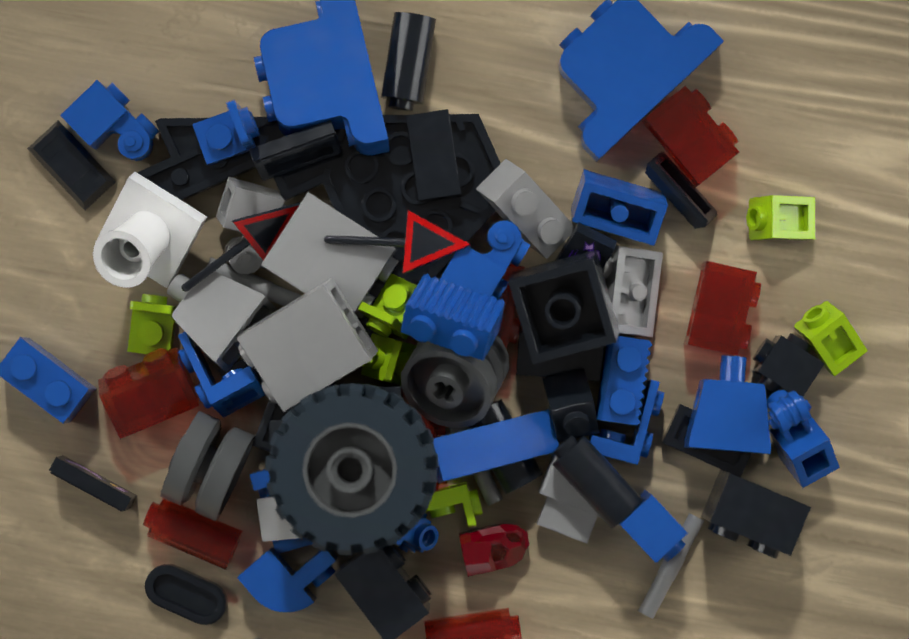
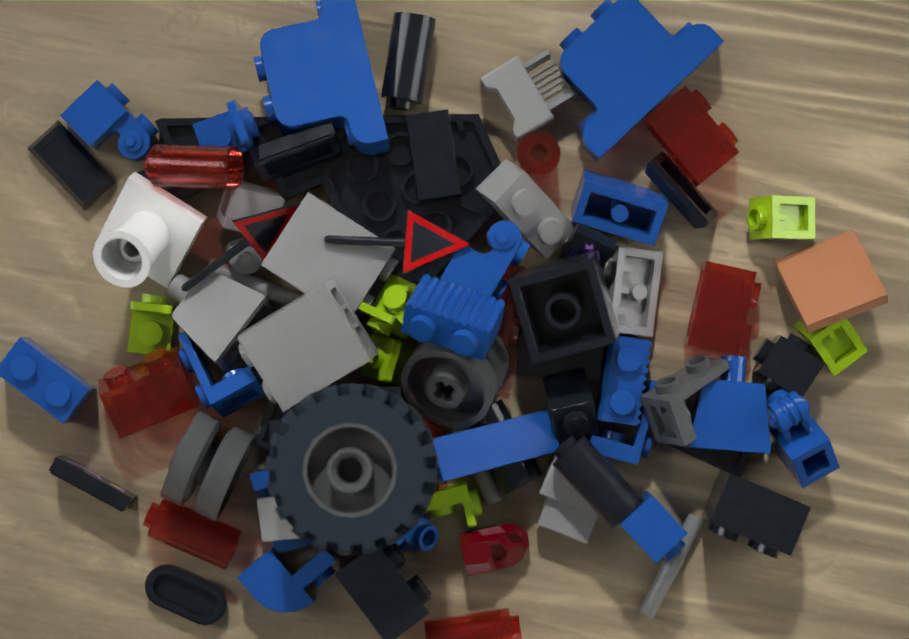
none -> clear red brick [144,144,244,190]
none -> light grey piece [480,50,575,143]
none -> clear red brick [515,131,561,182]
none -> dark grey bracket [641,354,729,447]
none -> nougat tile [774,230,888,333]

